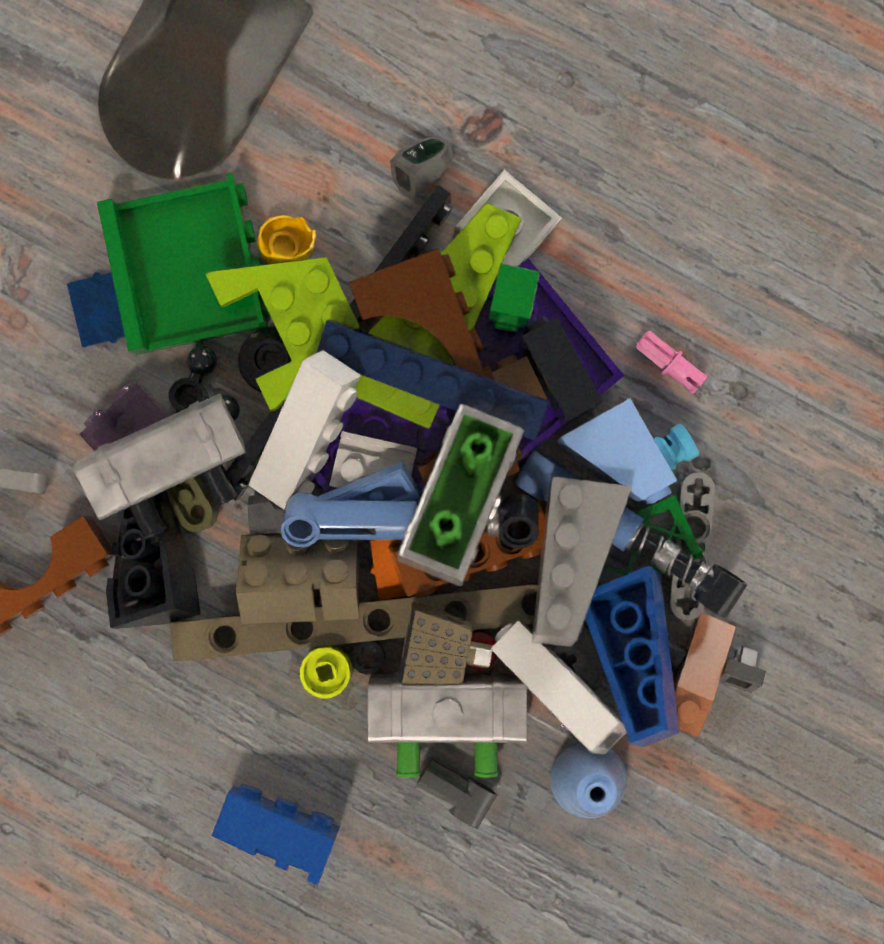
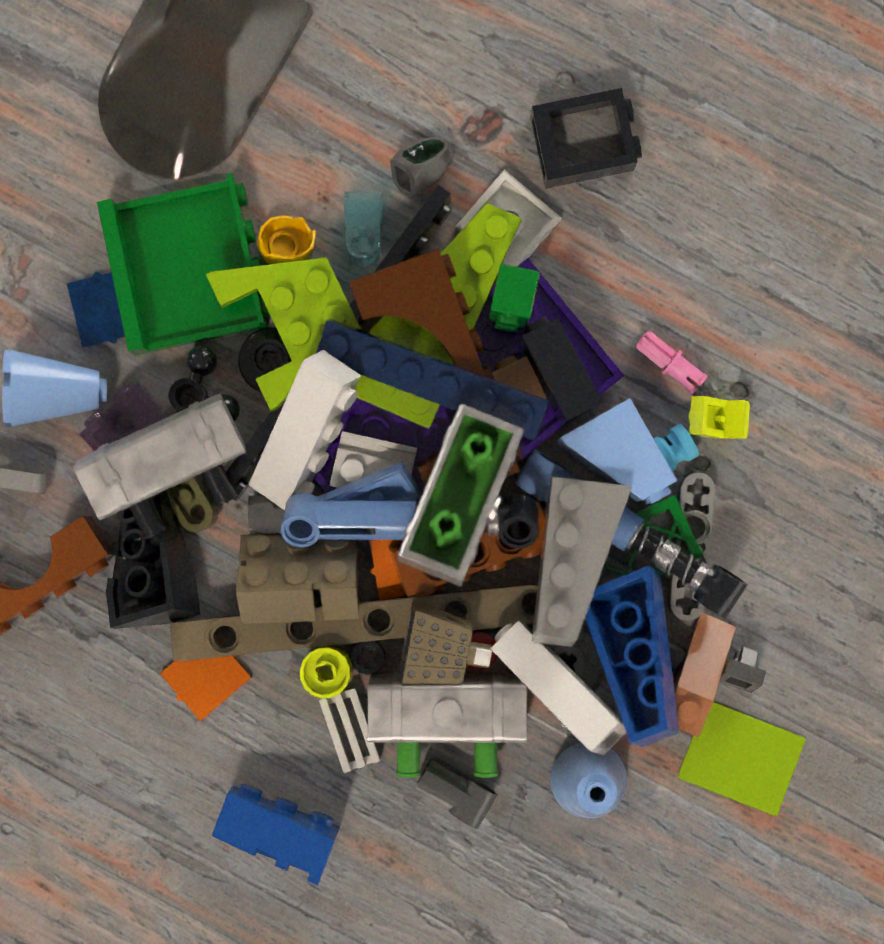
none -> light blue cone [2,350,107,427]
none -> orange piece [160,638,252,721]
none -> white tile [319,687,381,773]
none -> clear light blue piece [344,191,383,267]
none -> black window [530,88,642,189]
none -> lime sticker [678,702,806,816]
none -> neon yellow bracket [689,396,750,439]

